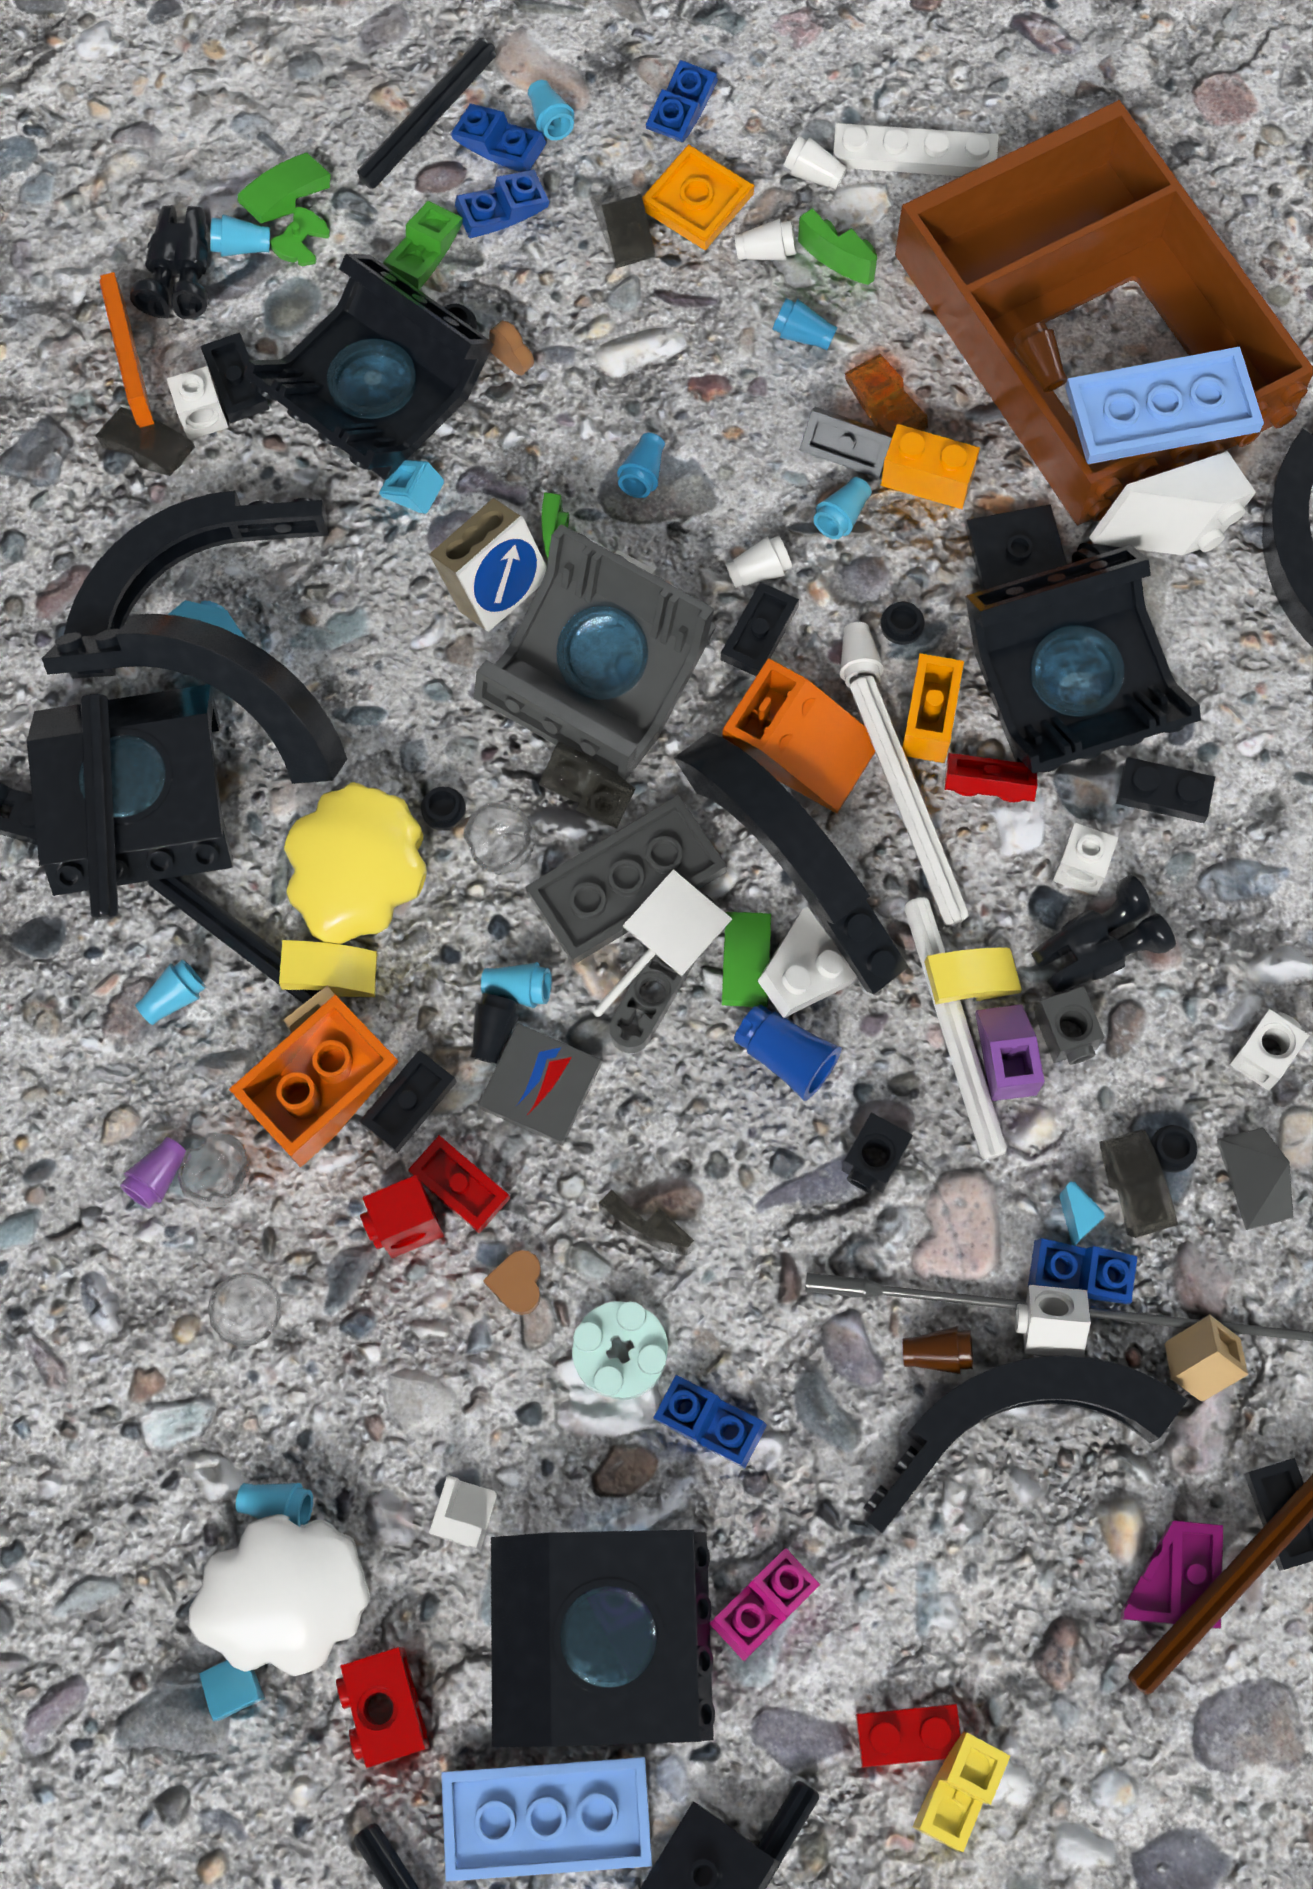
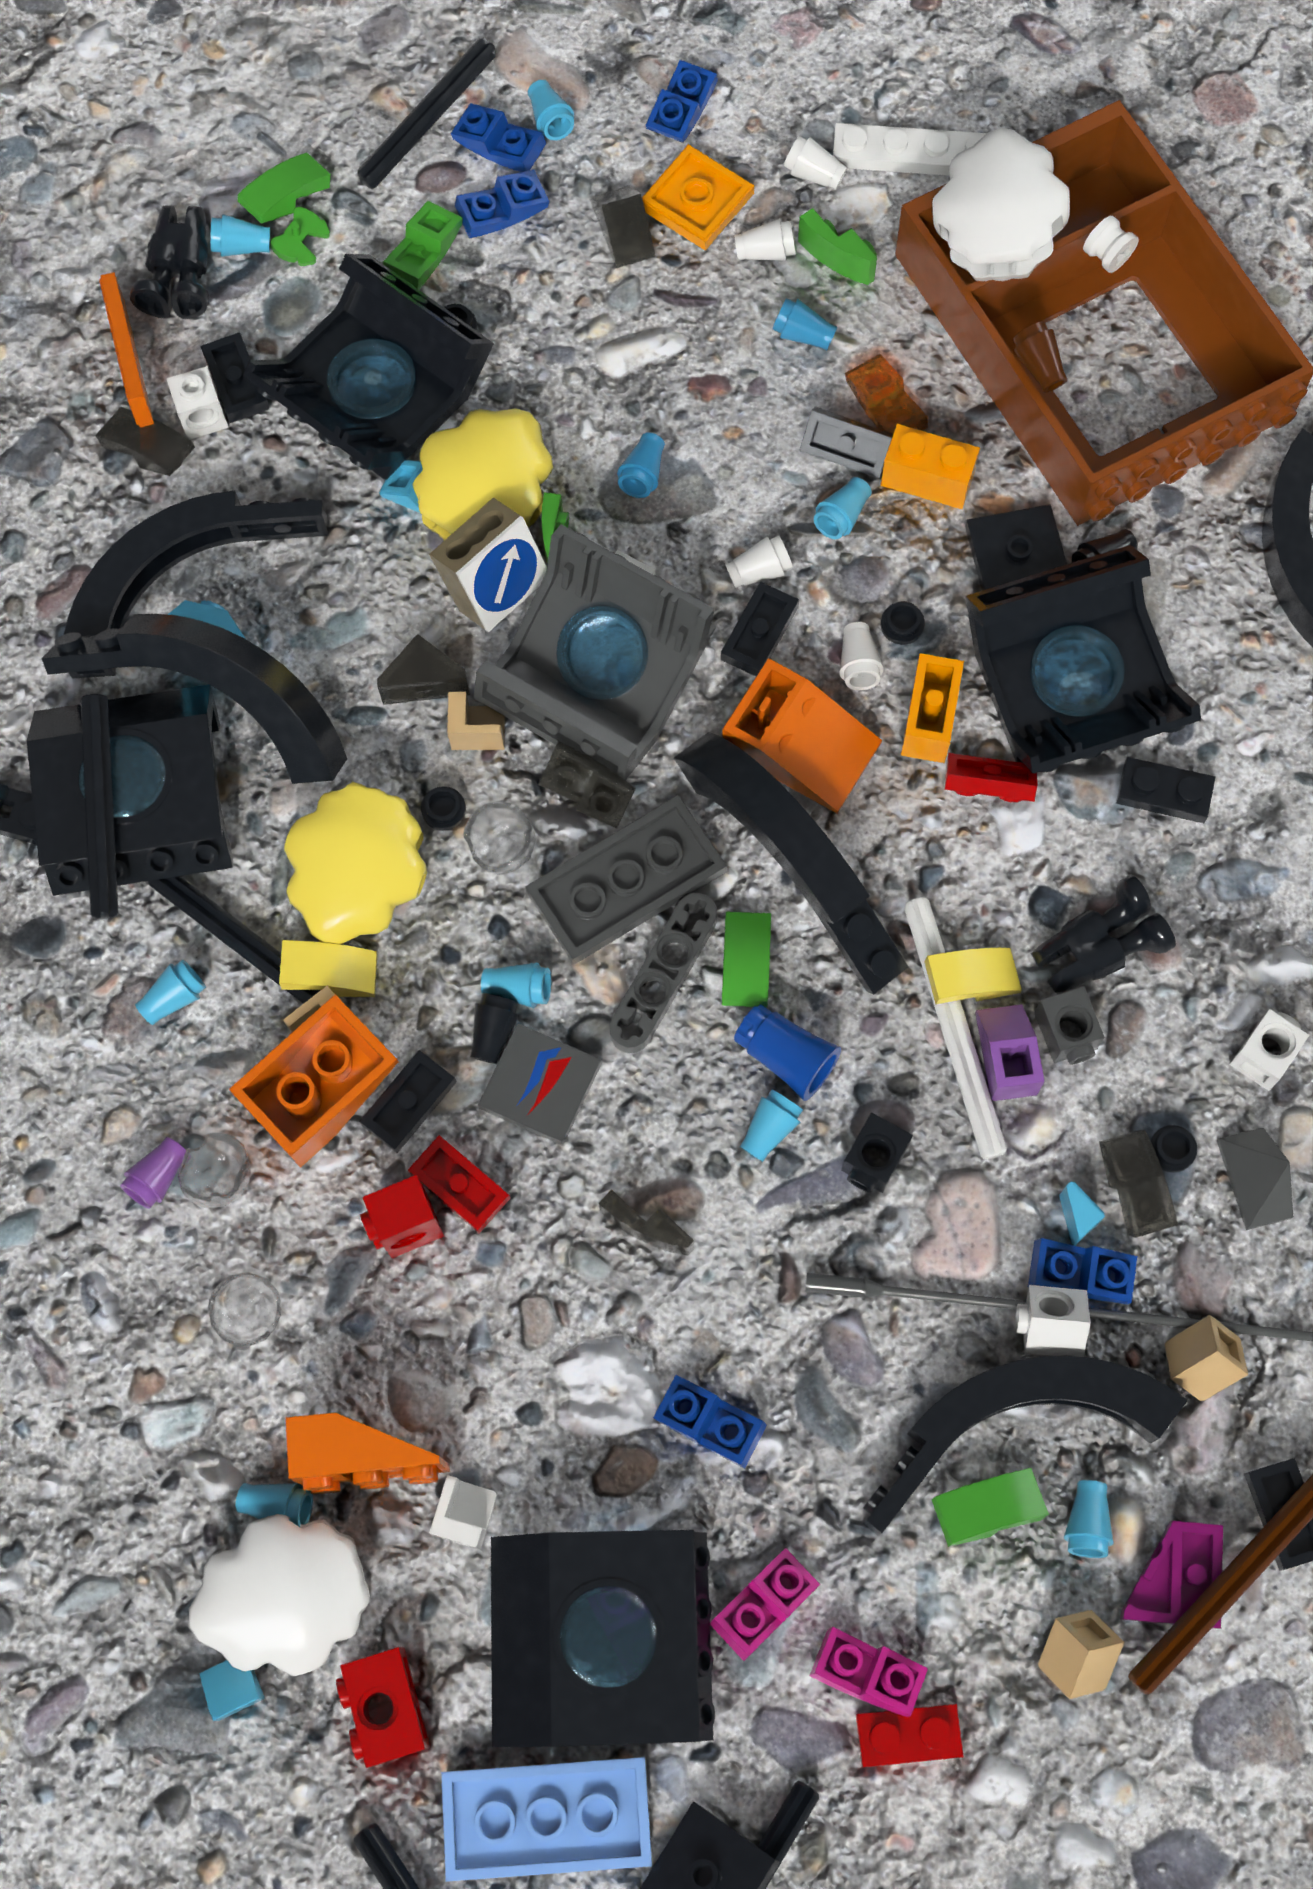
medium nougat tile [483,1250,541,1315] -> none
medium nougat tile [489,321,534,376] -> none
light aqua plate [572,1301,668,1400] -> none
white piece [593,869,732,1017] -> none
white wing [758,907,857,1018] -> none
white axle [850,675,969,925] -> none
reddish brown cone [902,1326,973,1375] -> none
light yellow slope [912,1732,1010,1852] -> none
white brick [1053,823,1119,896] -> none
light blue plate [1065,346,1264,464] -> none
white slope [1089,451,1256,555] -> none
none -> orange slope [286,1412,450,1494]
none -> clear smoke slope [377,634,470,705]
none -> light yellow piece [413,408,553,540]
none -> tan panel [447,692,505,750]
none -> medium azure cone [740,1089,803,1162]
none -> dark pink slope [809,1626,928,1717]
none -> bright green slope [931,1468,1049,1547]
none -> white piece [932,128,1070,281]
none -> tan panel [1038,1610,1125,1699]
none -> medium azure cone [1063,1480,1114,1558]
none -> white wheel [1083,216,1139,273]

